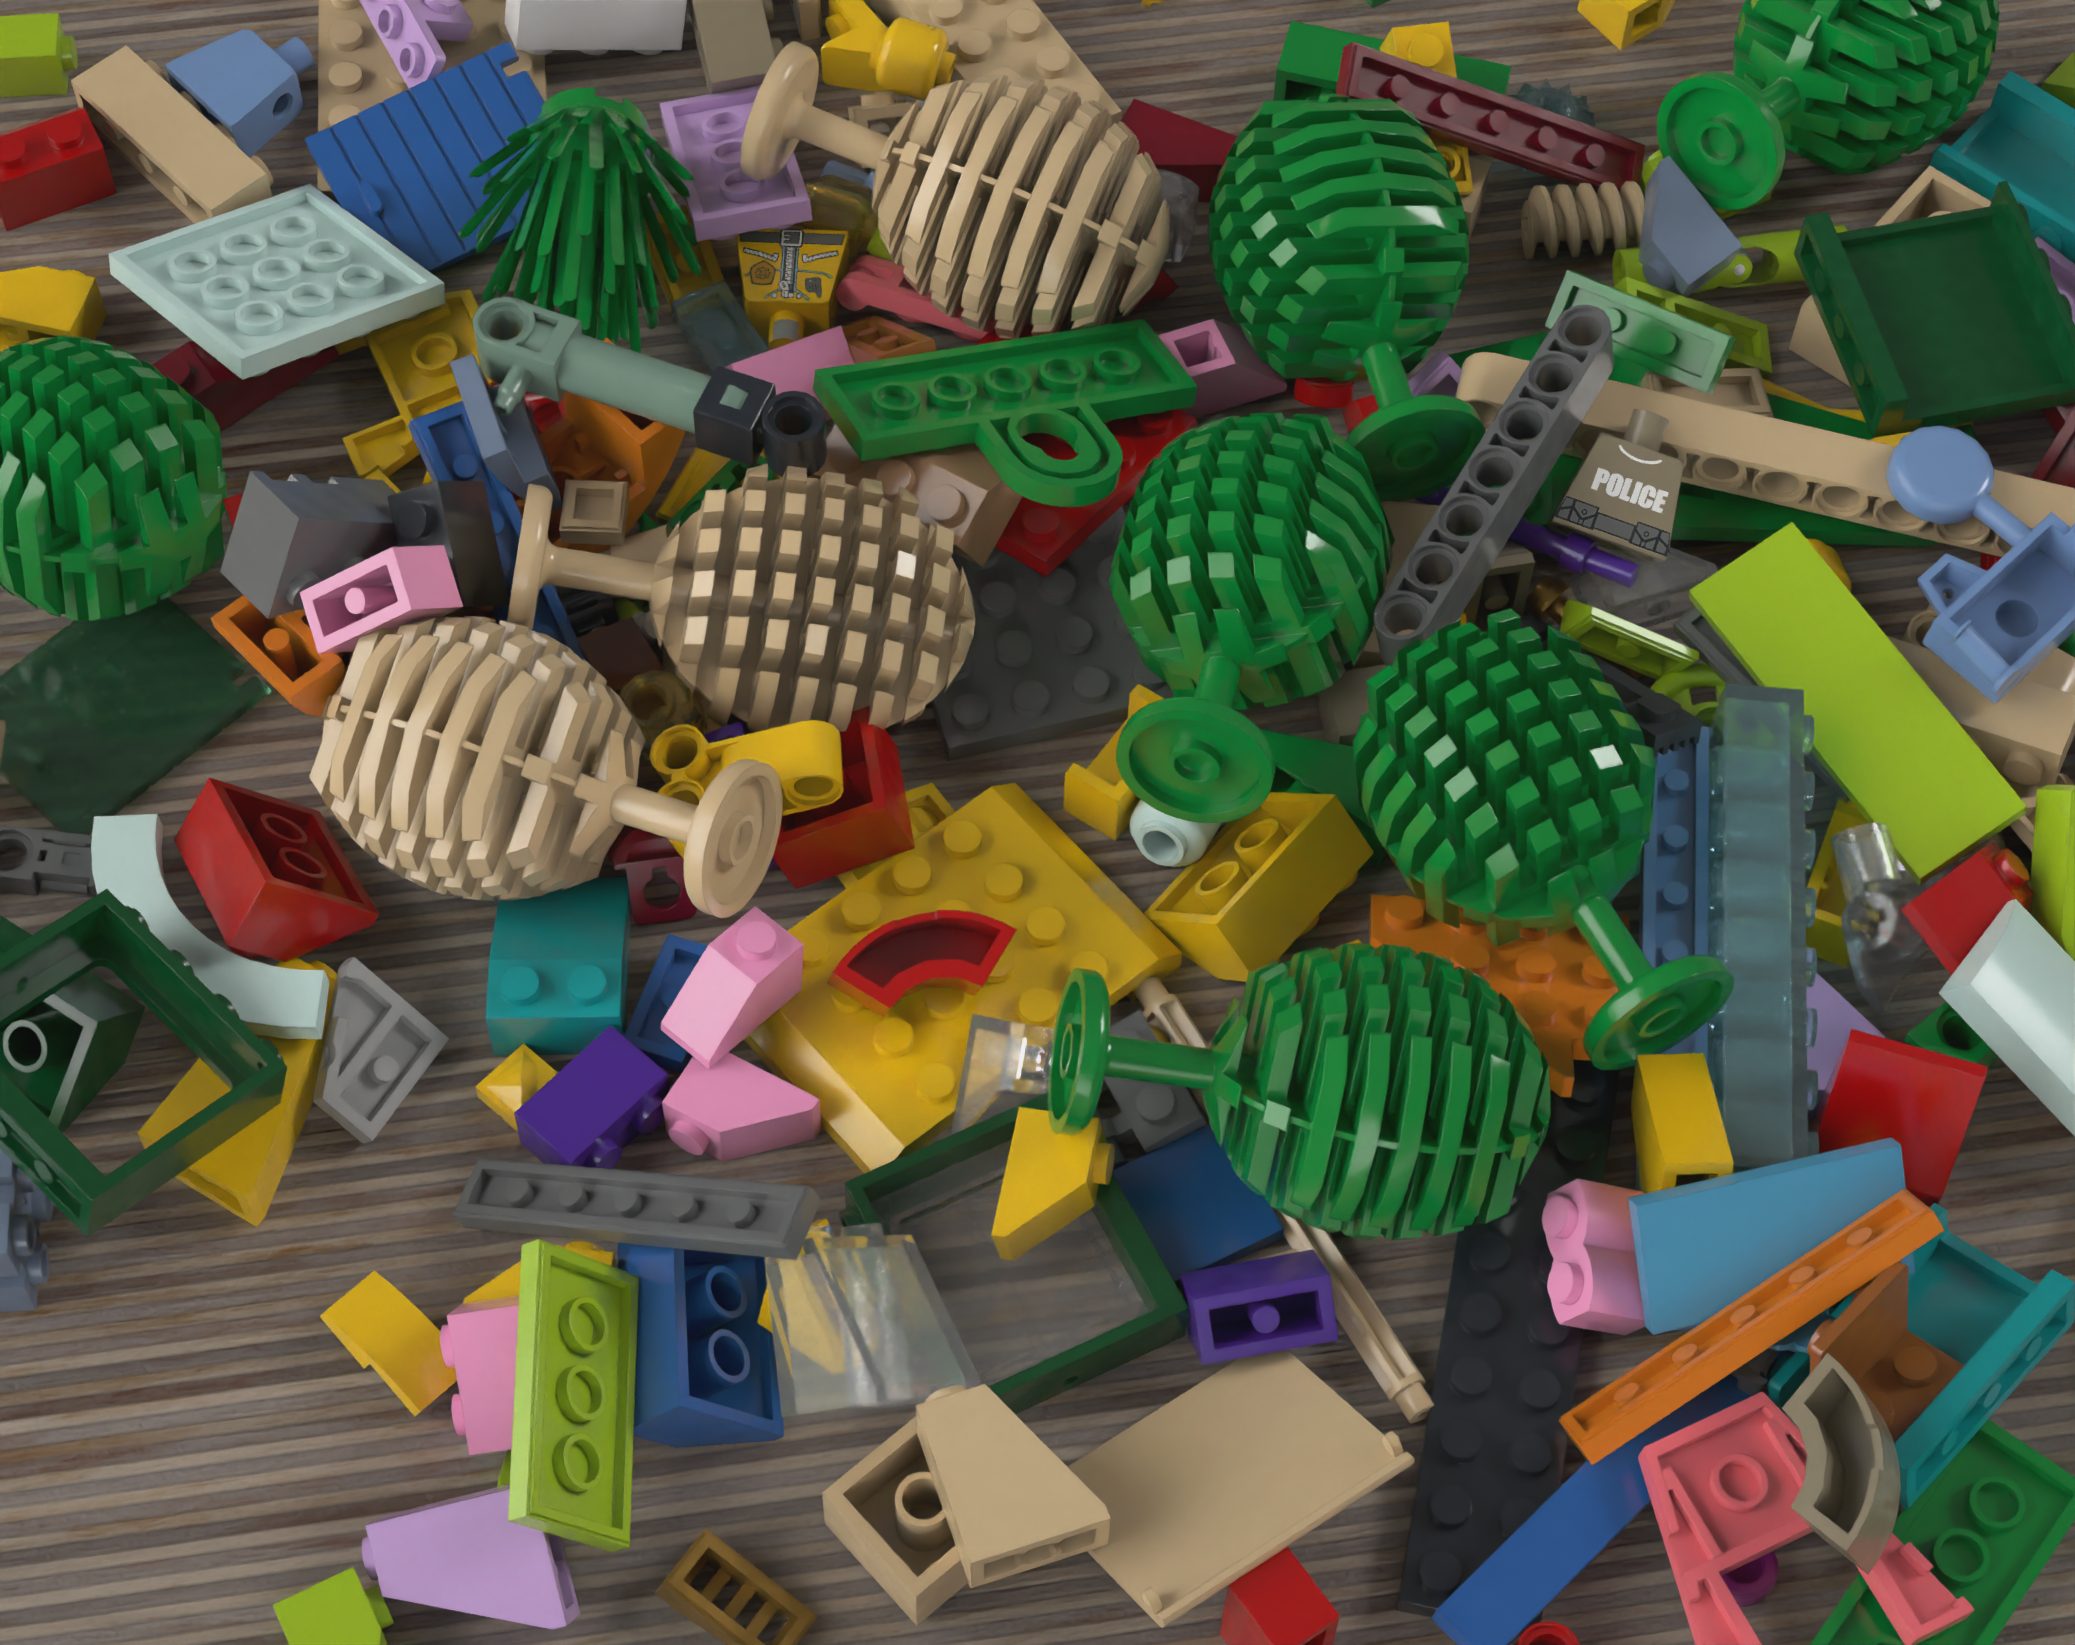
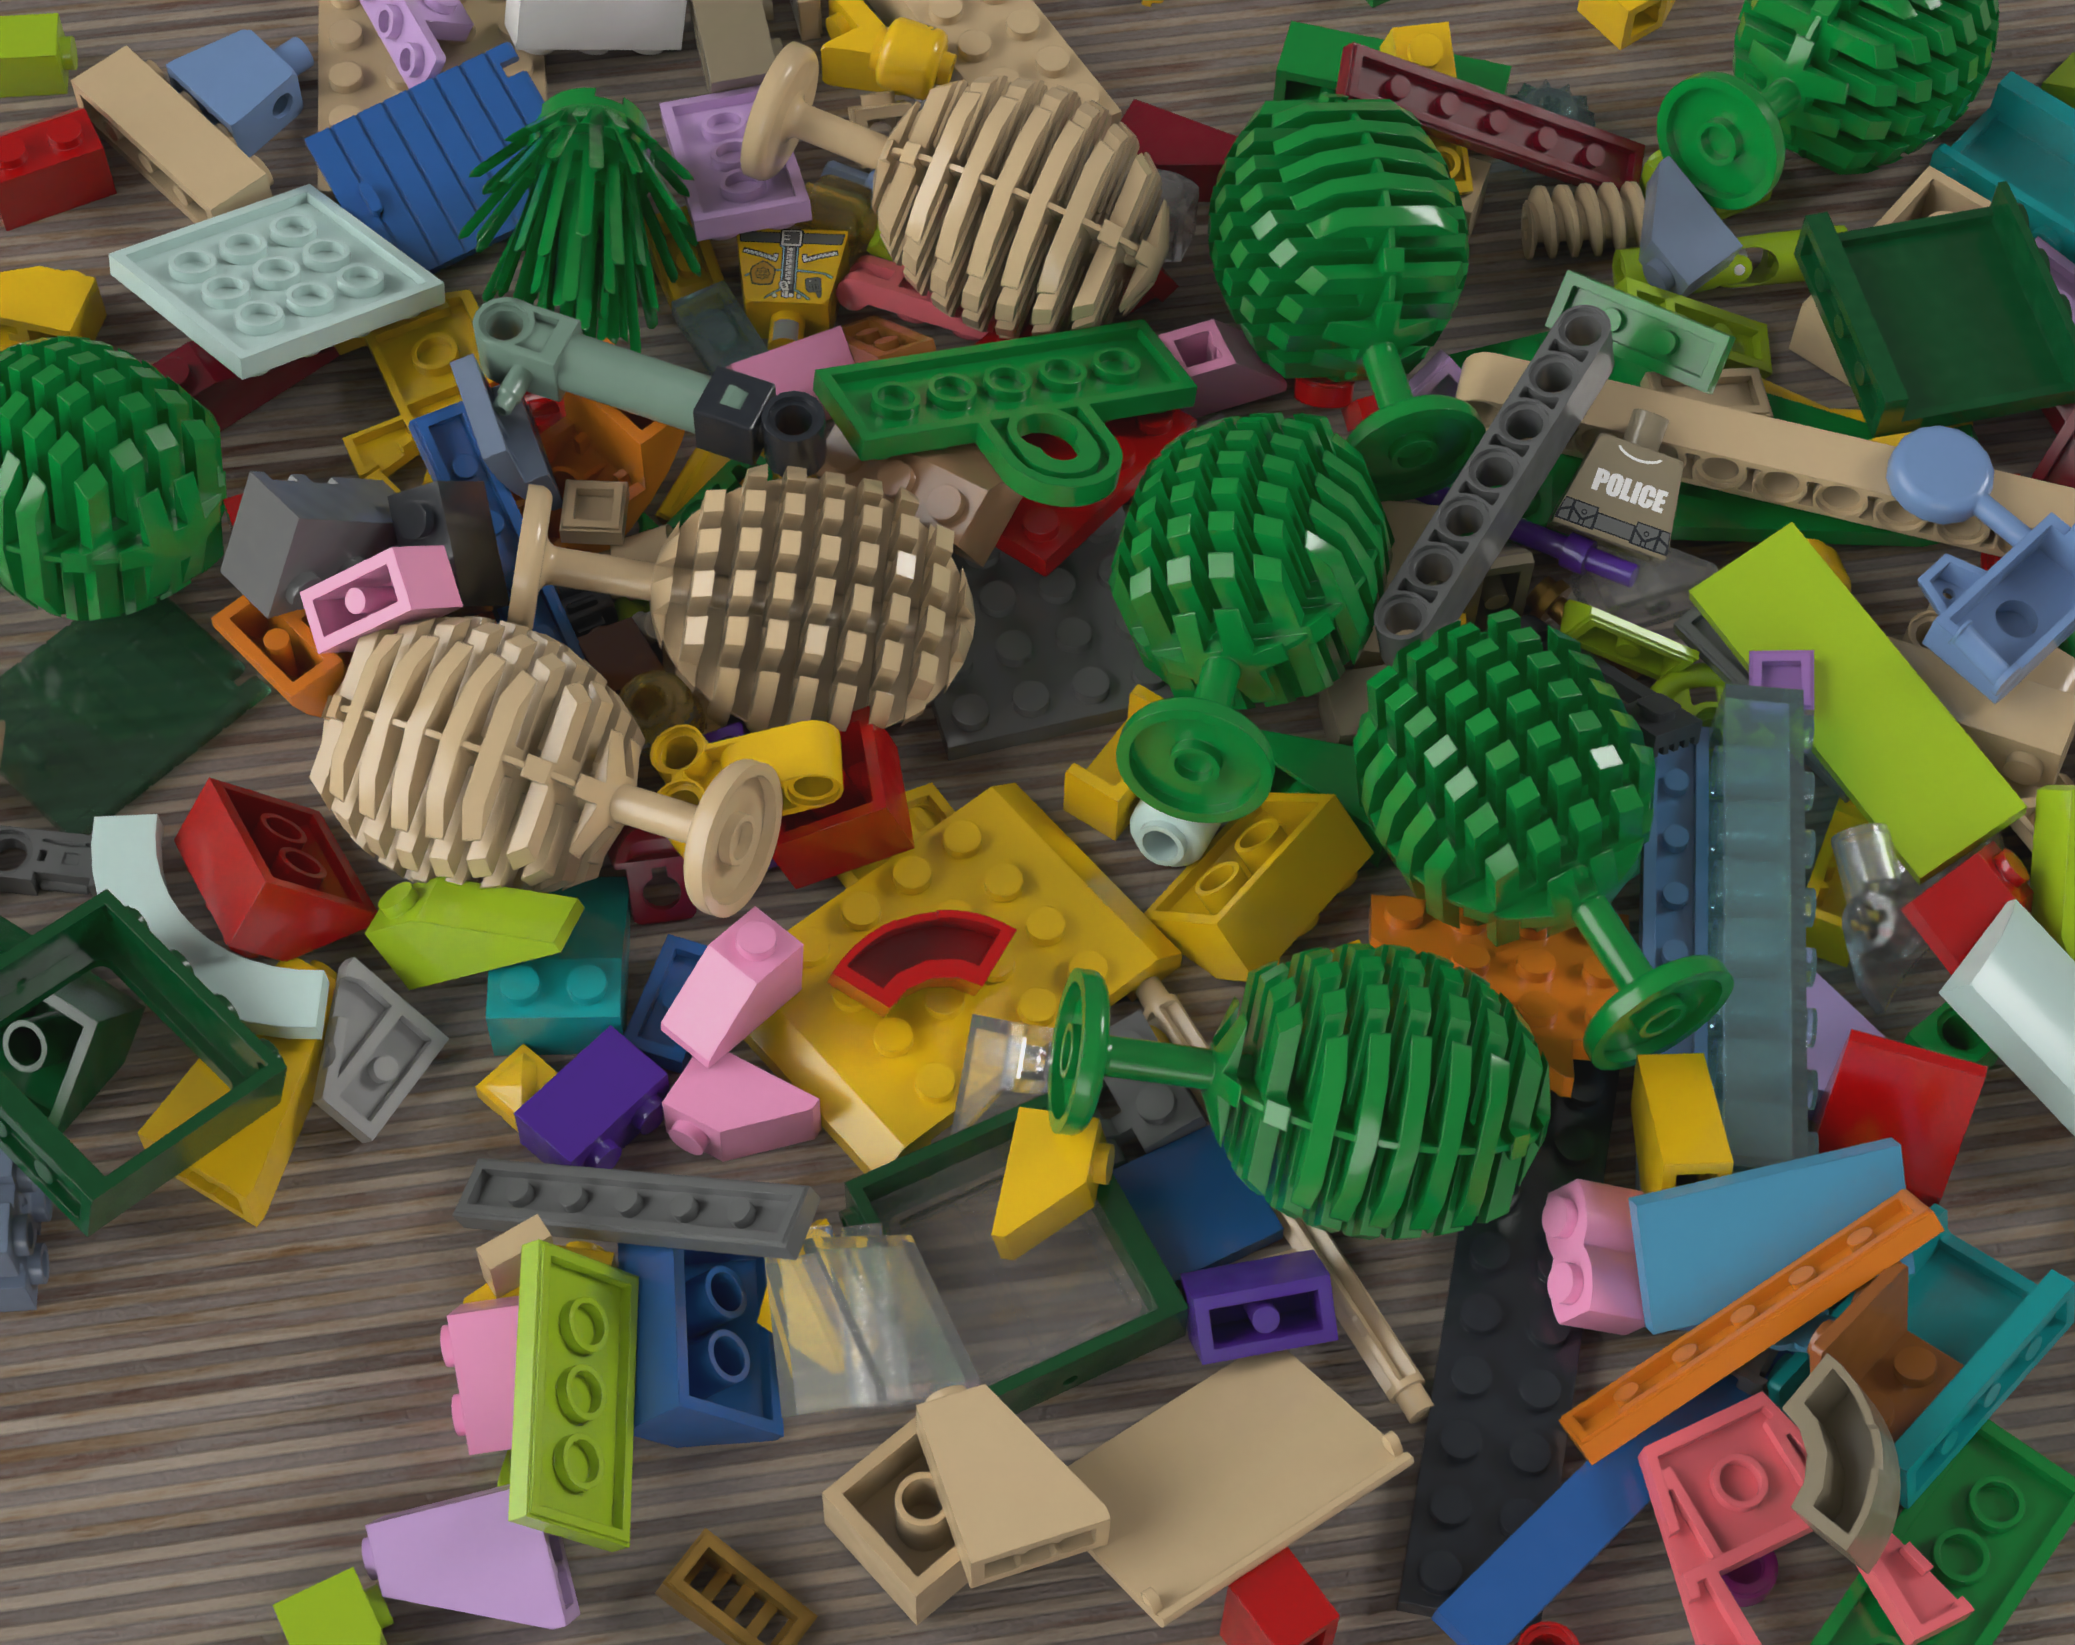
yellow slope [320,1270,457,1416] -> none
none -> lime slope [365,877,585,990]
none -> tan tile [476,1214,553,1299]
none -> medium lavender tile [1749,650,1814,718]

